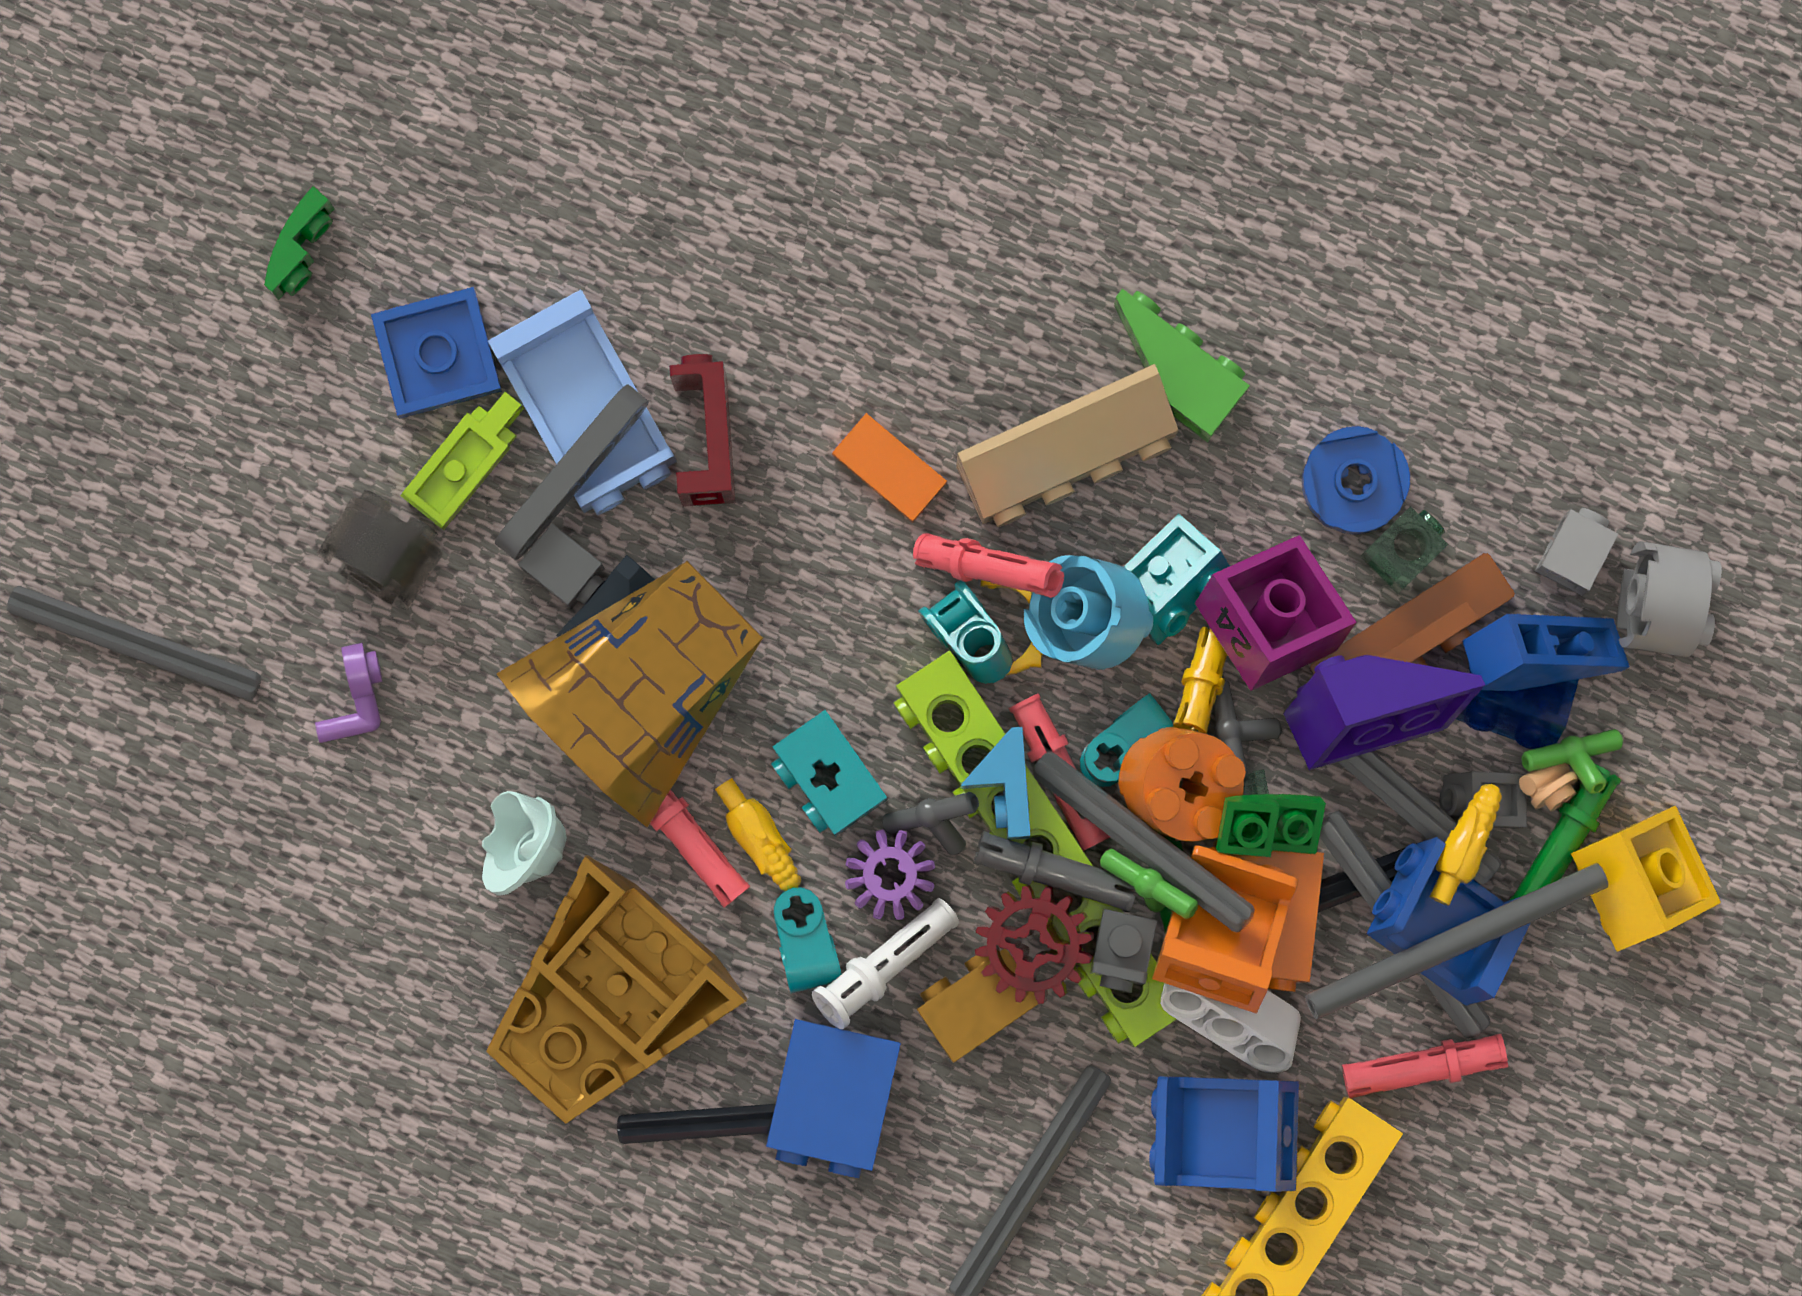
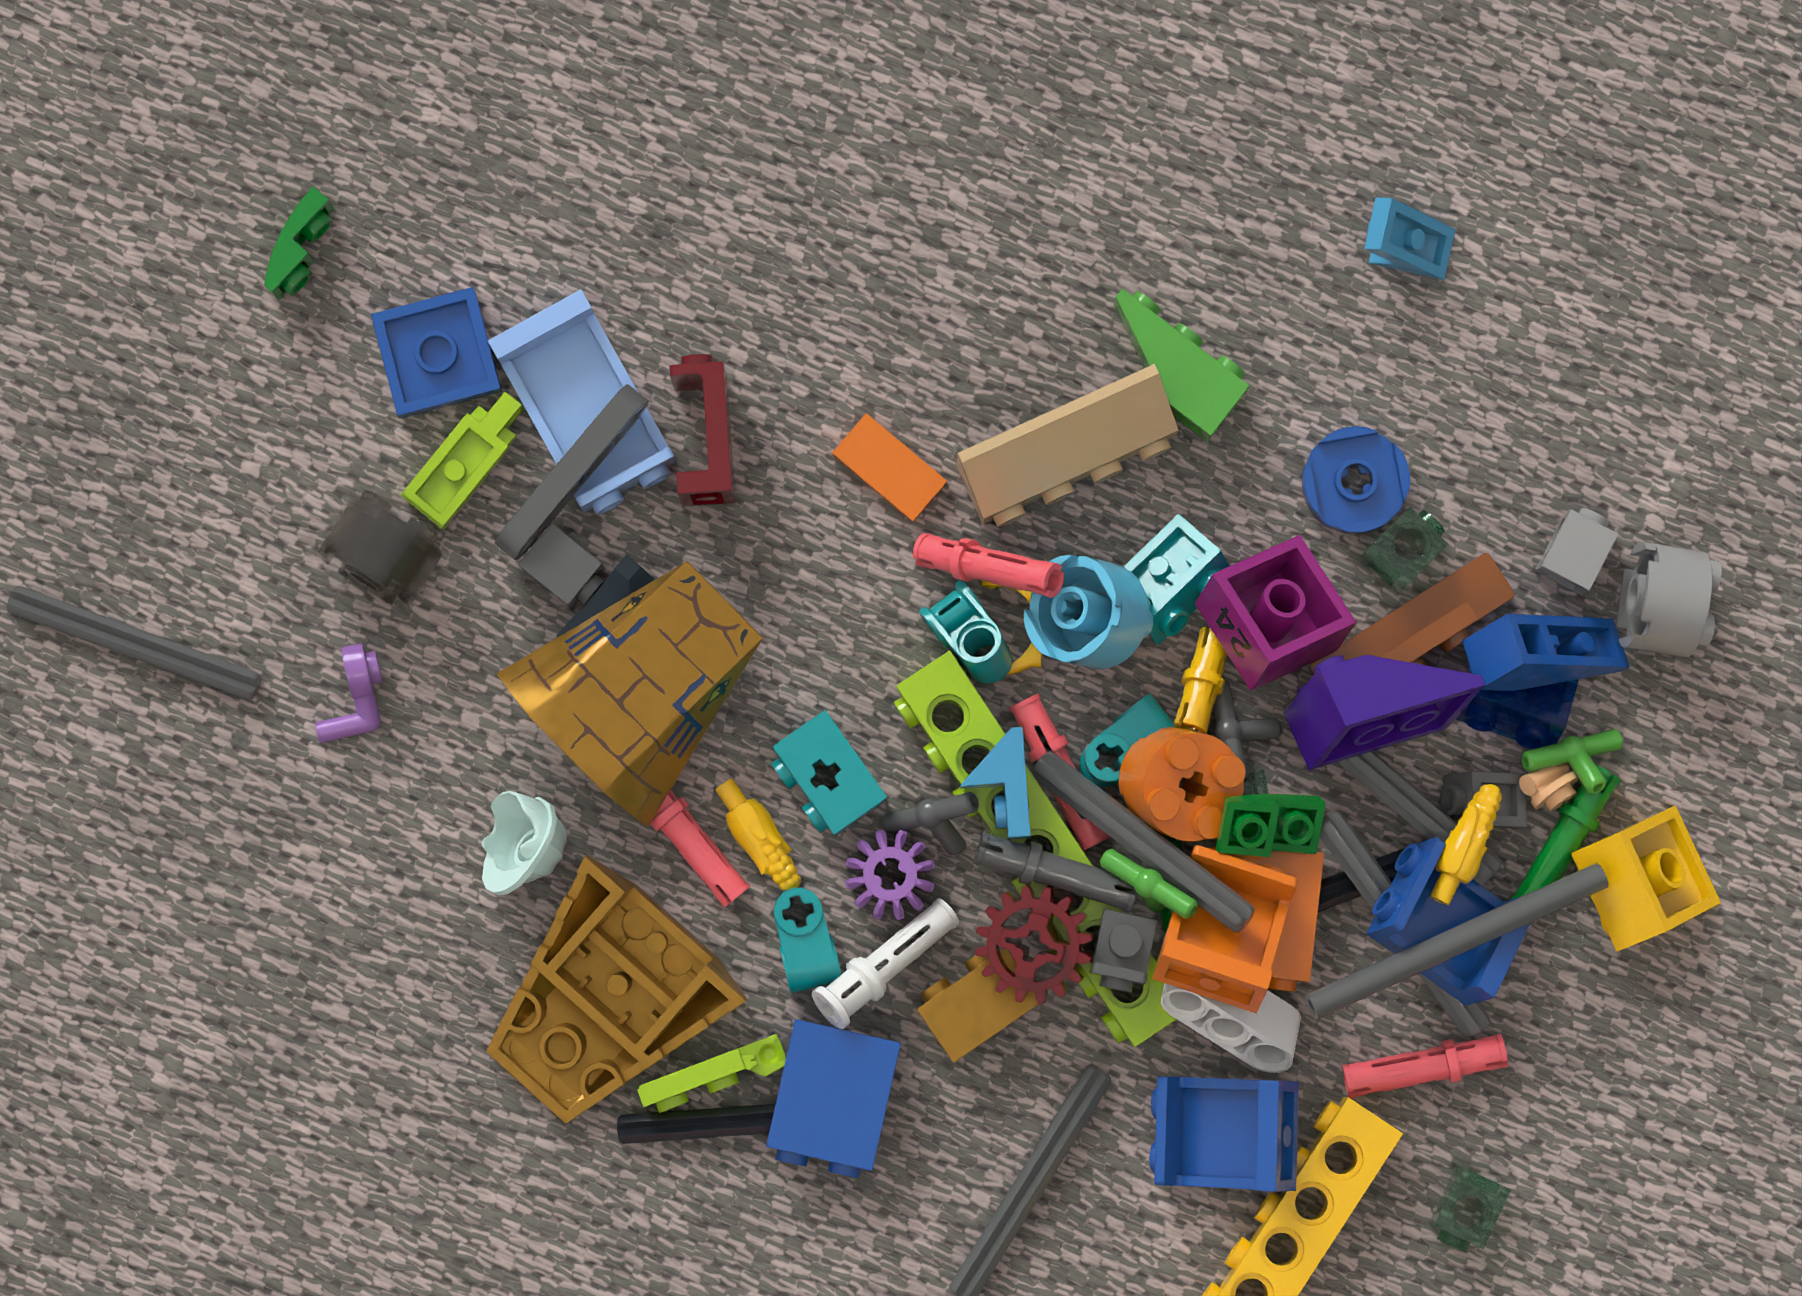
none -> lime hinge [637,1034,786,1113]
none -> dark azure slope [1364,198,1456,280]
none -> clear green brick [1429,1165,1511,1253]

